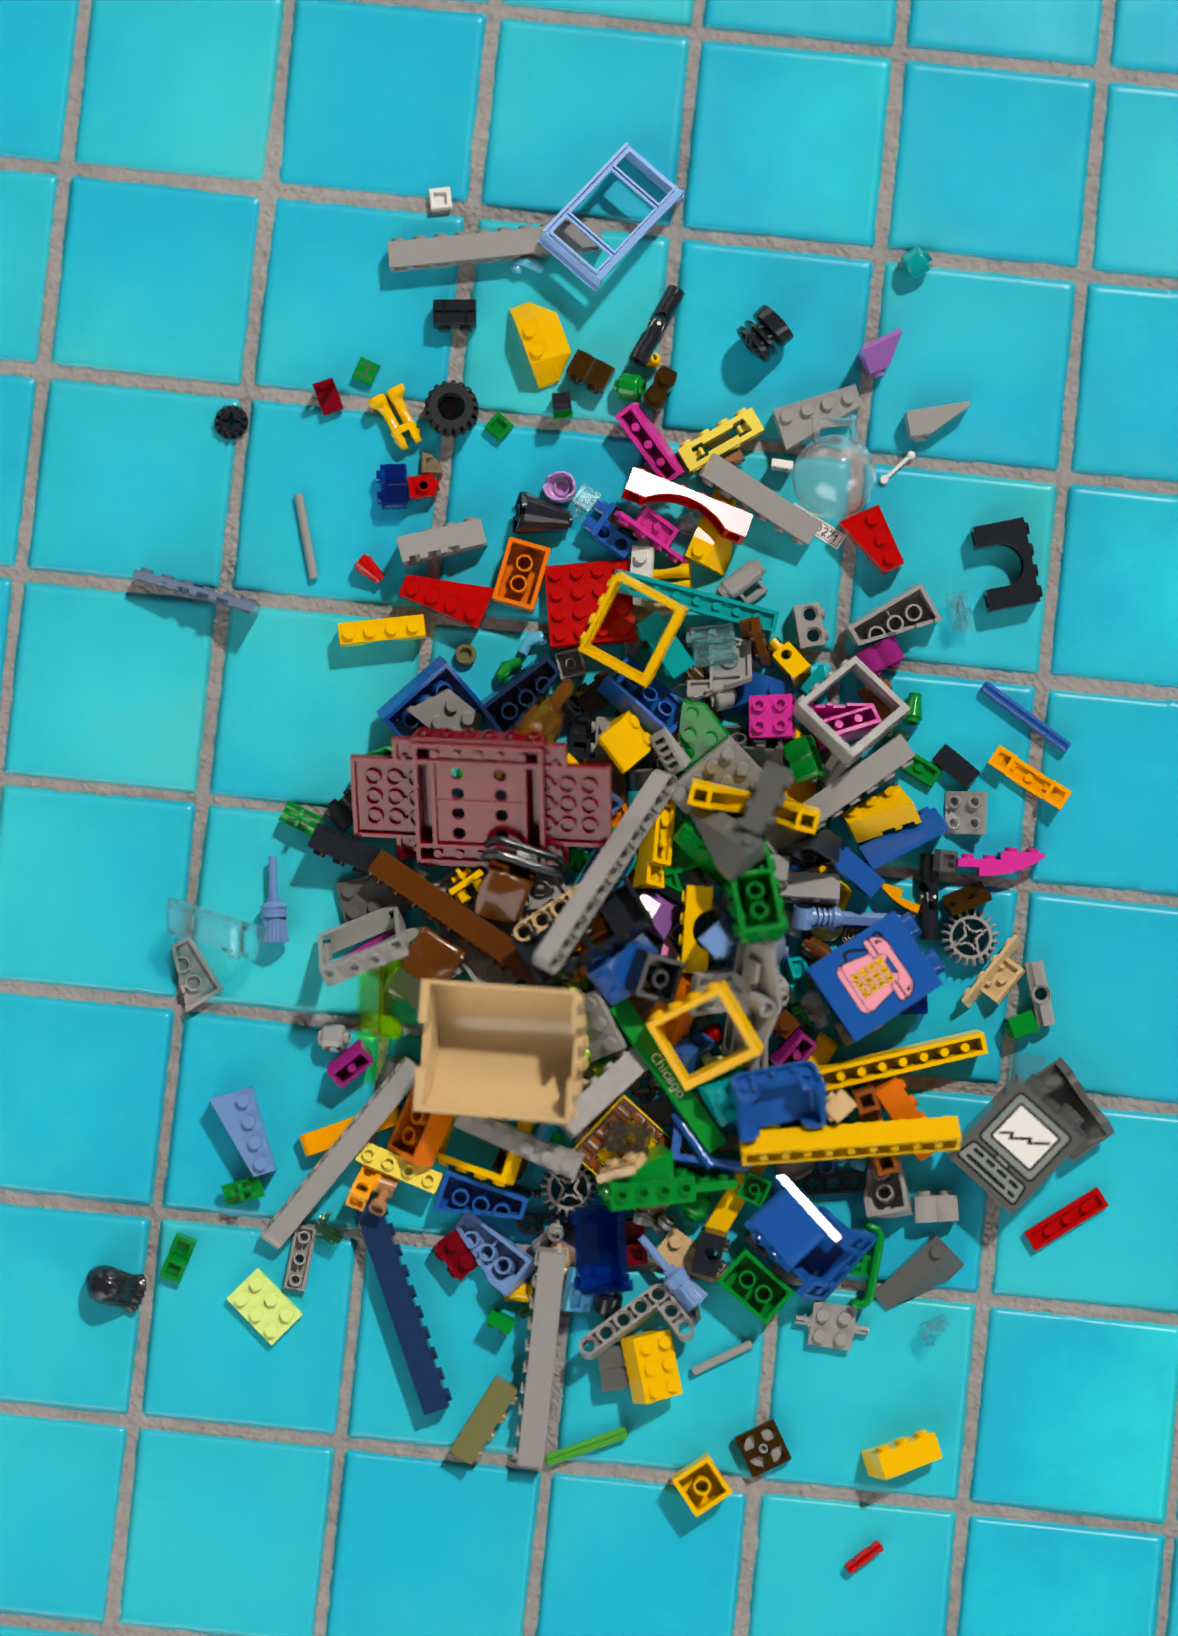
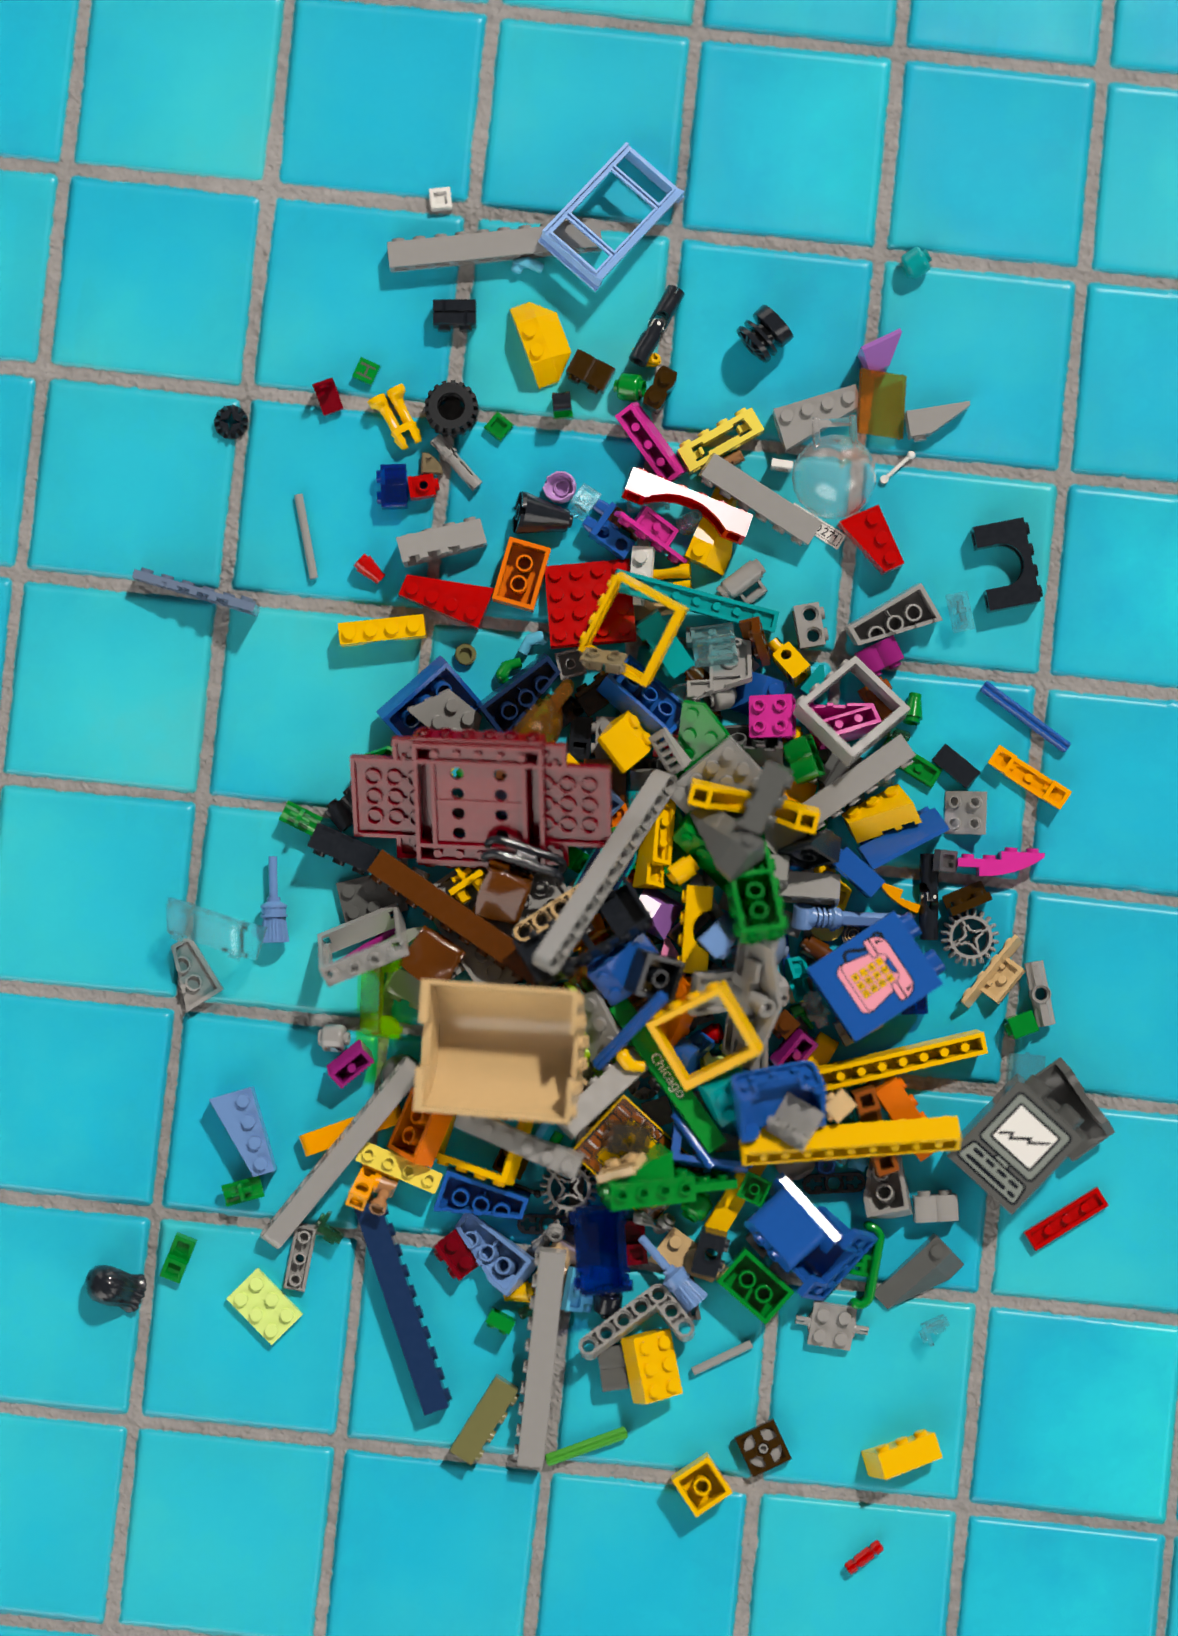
none -> light grey pin [430,434,483,491]
none -> dark tan hinge [580,647,628,675]
none -> blue axle [593,991,668,1070]
none -> yellow arm [616,1048,645,1072]
none -> yellow brick [666,855,700,886]
none -> light grey hinge [766,1092,825,1152]
none -> clear orange piece [856,368,907,440]

